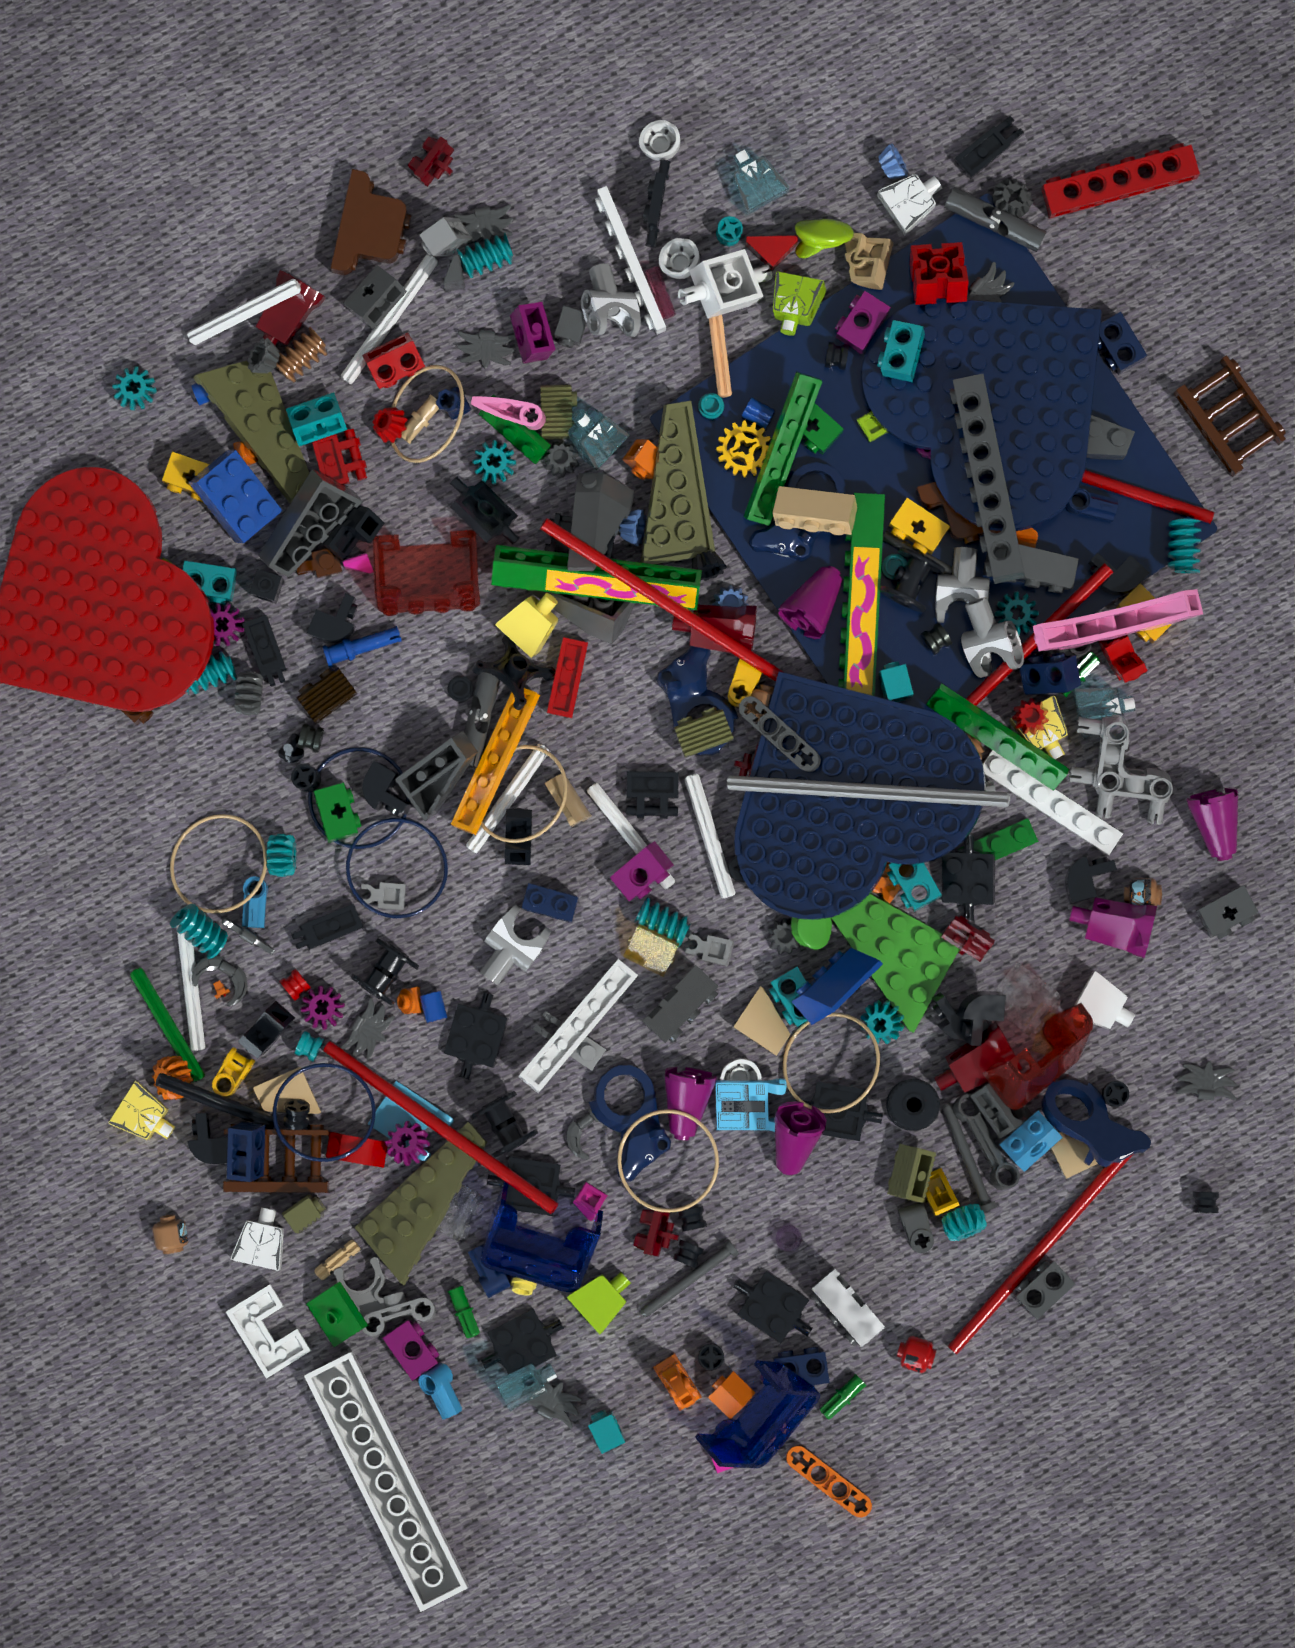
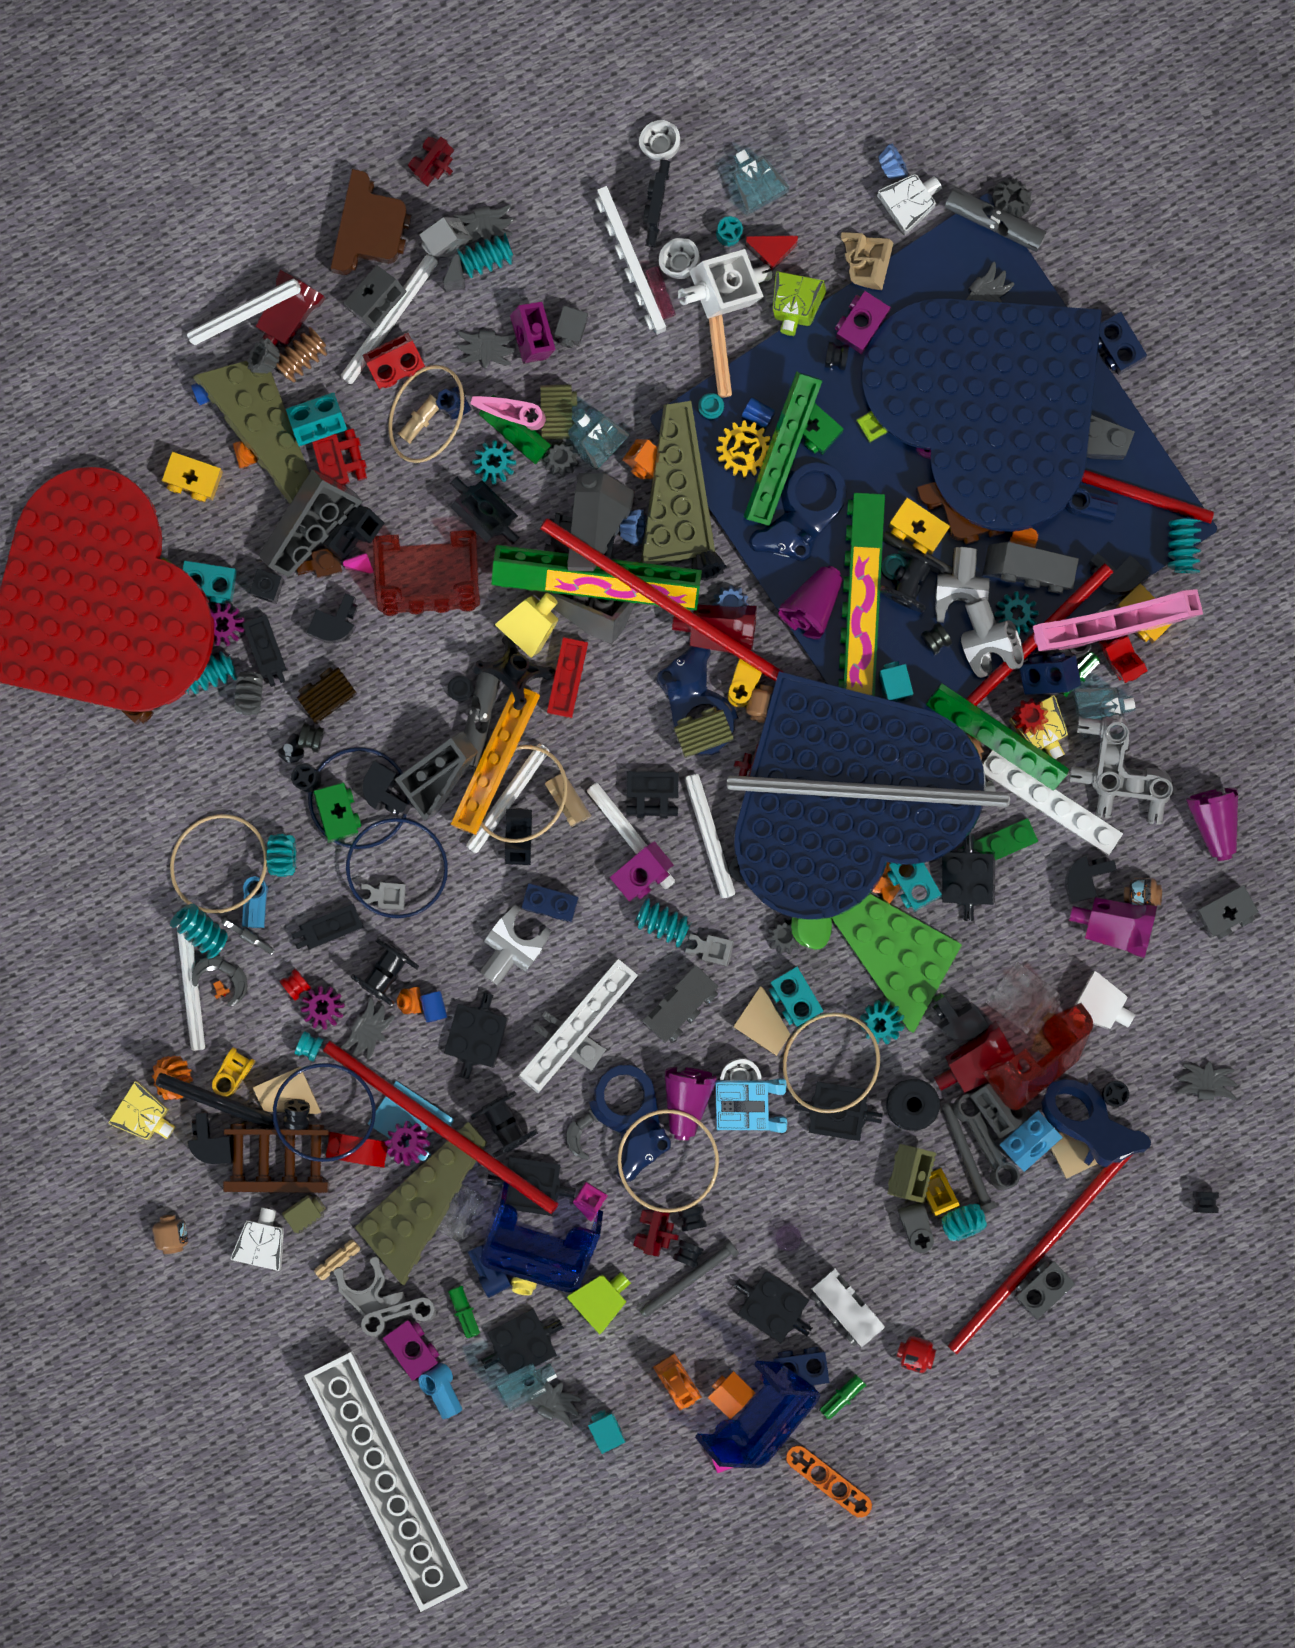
teal gear [112,366,157,411] -> none
green axle [130,968,205,1082] -> none
blue brick [188,450,282,543] -> none
white plate [226,1284,312,1379] -> none
dark blue brick [227,1122,265,1182] -> none
black brick [238,1001,295,1059] -> none
green plate [306,1282,368,1347] -> none
blue pin [322,626,402,668] -> none
red piece [372,407,408,443] -> none
light grey connector [581,263,641,337] -> none
clear yellow piece [623,924,679,977] -> none
black wheel [698,1343,724,1371] -> none
dark grey beam [739,696,821,772] -> none
tan brick [773,486,857,535] -> none
magenta cone [774,1101,827,1175] -> none
blue slope [792,948,883,1025] -> none
lime piece [795,219,854,258] -> none
teal brick [878,320,925,382] -> none
red brick [909,242,969,305] -> none
dark red hips [941,915,995,962] -> none
dark grey brick [949,374,1025,584] -> none
black hinge [954,116,1024,179] -> none
black brick [957,991,1006,1046] -> none
red brick [1041,143,1200,219] -> none
reddish brown fence [1173,355,1286,477] -> none

